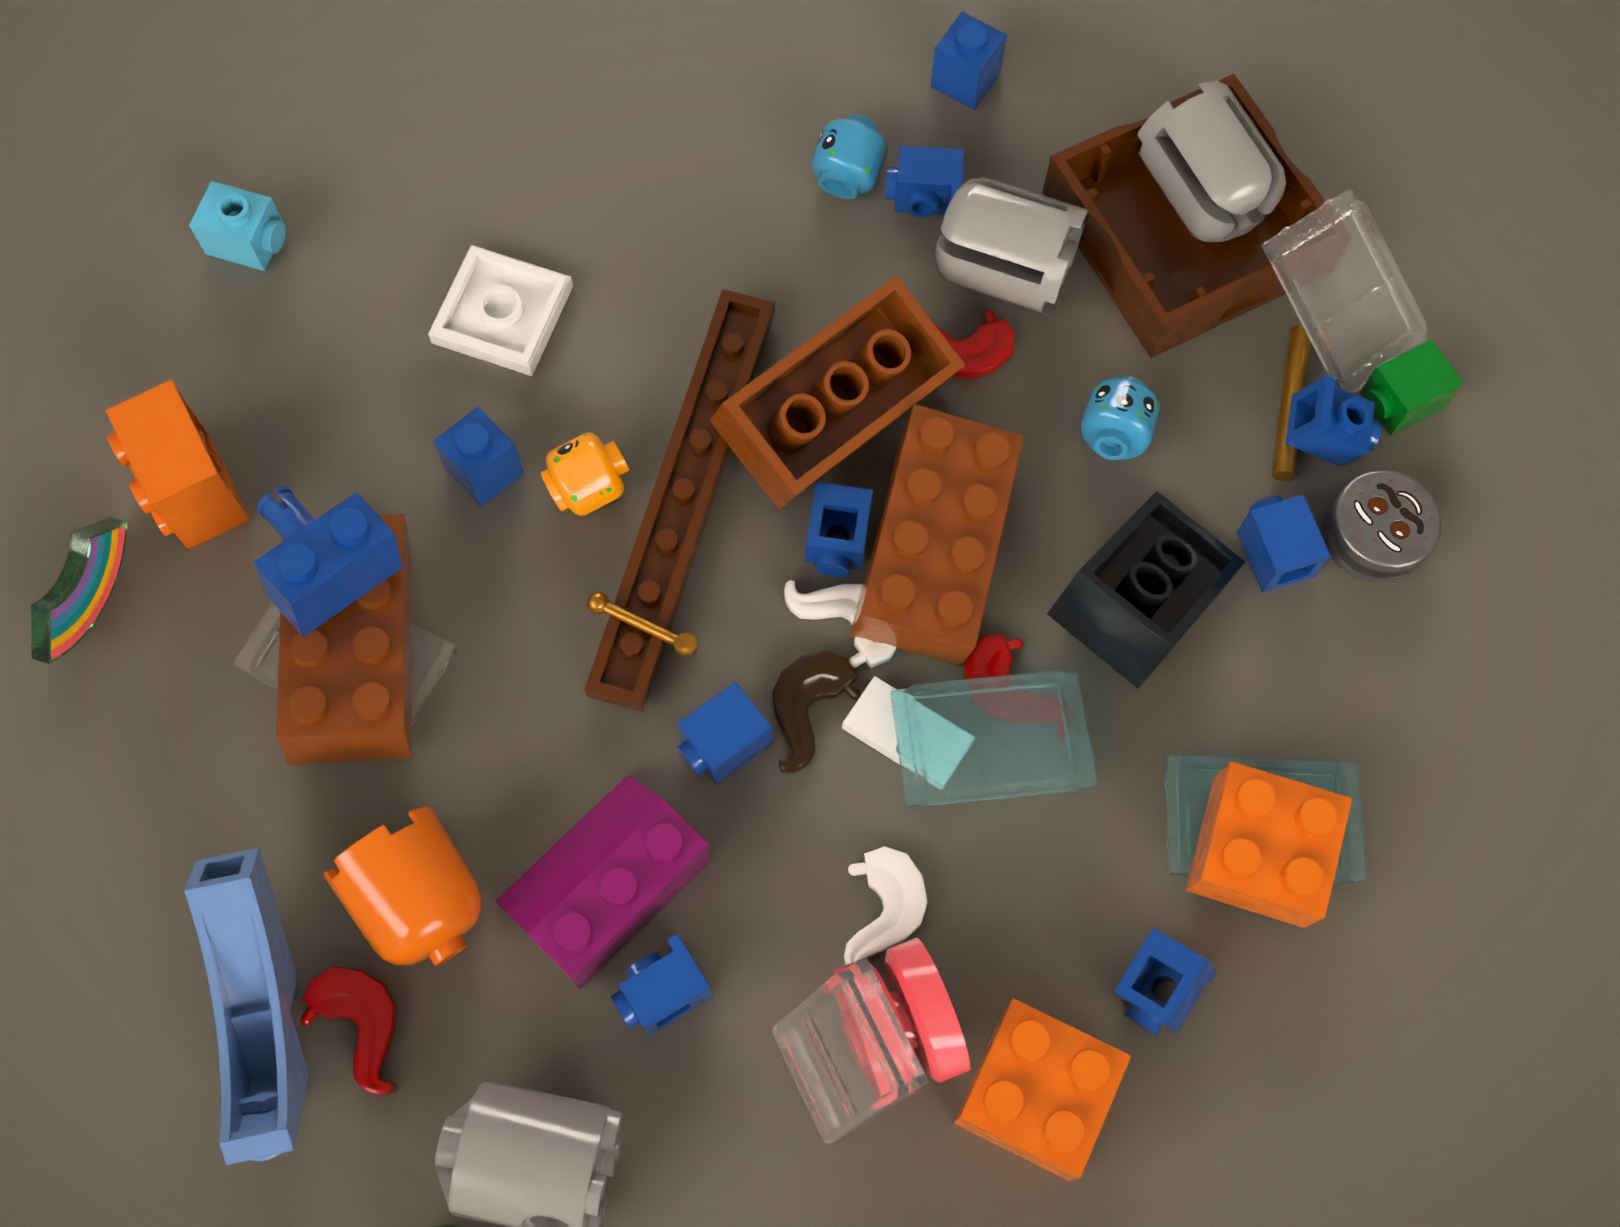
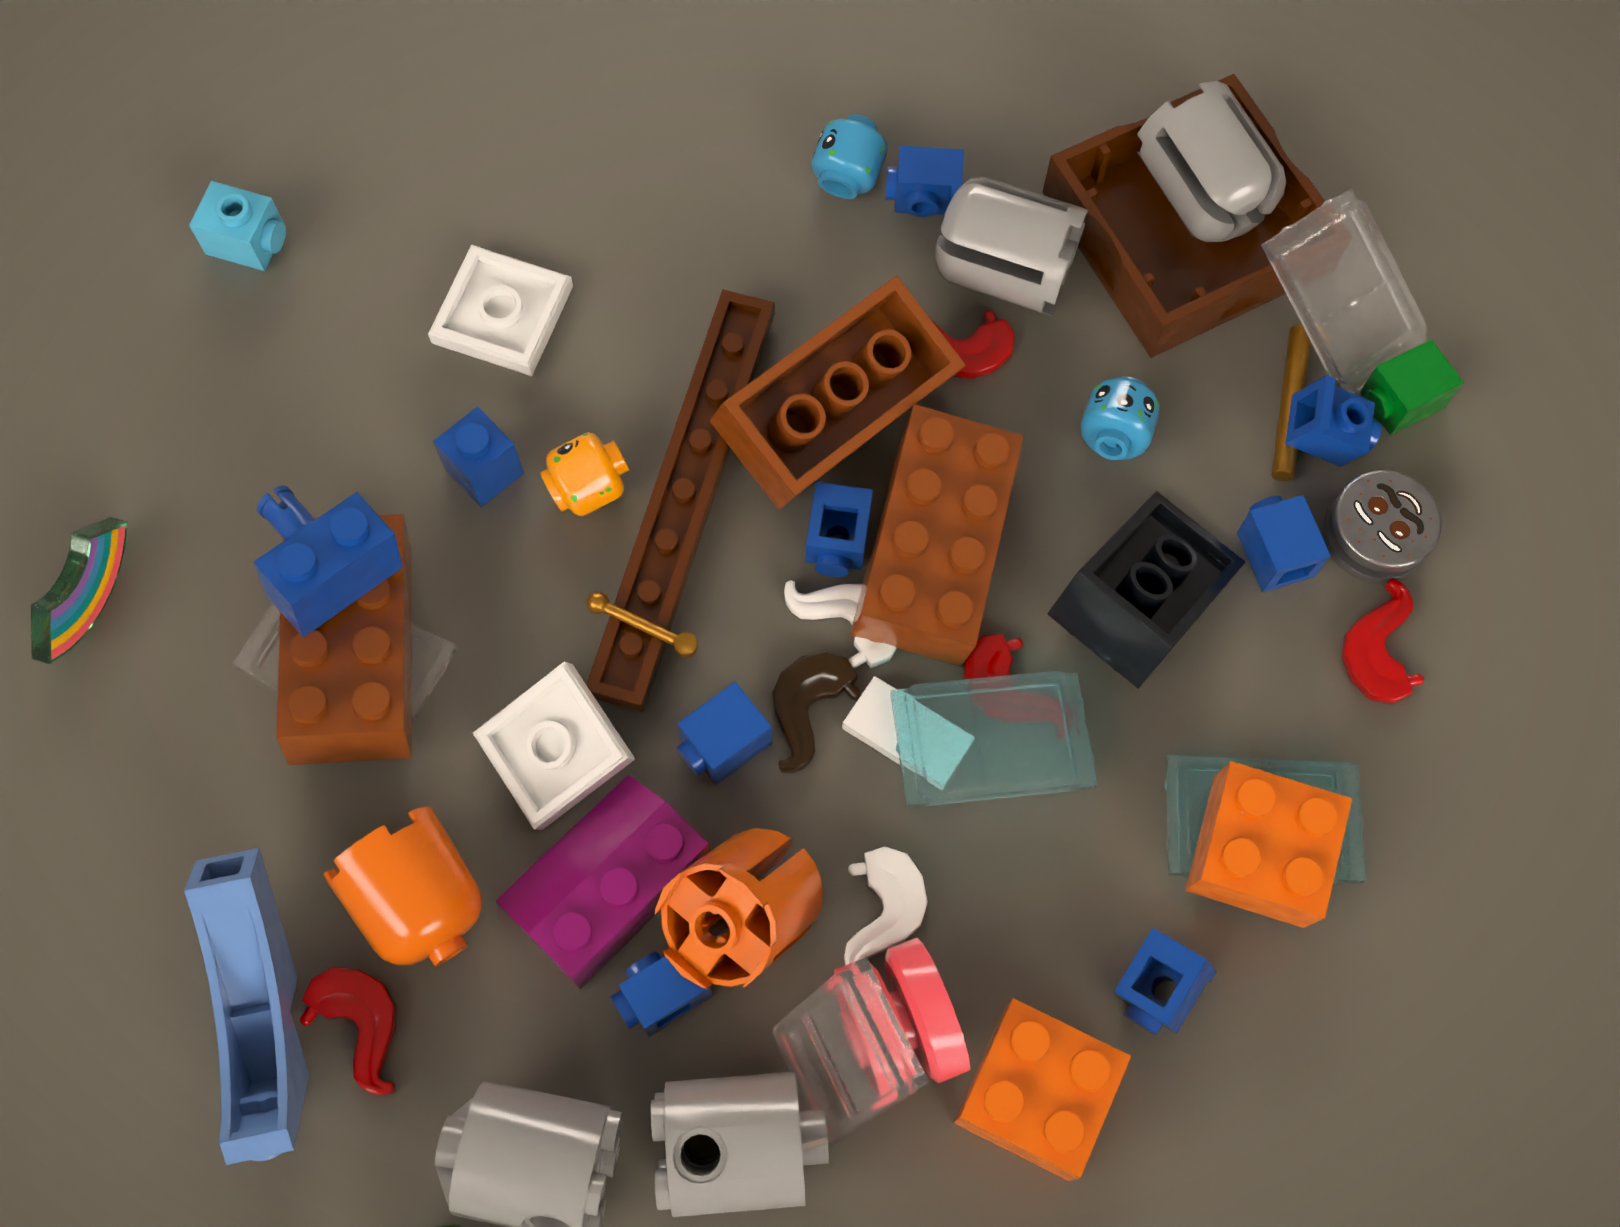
orange brick [105,379,251,550] -> none
blue brick [930,11,1007,110] -> none
none -> white tile [473,661,635,830]
none -> light grey cylinder [651,1071,829,1217]
none -> orange cylinder [655,828,823,989]
none -> red piece [1341,578,1424,705]

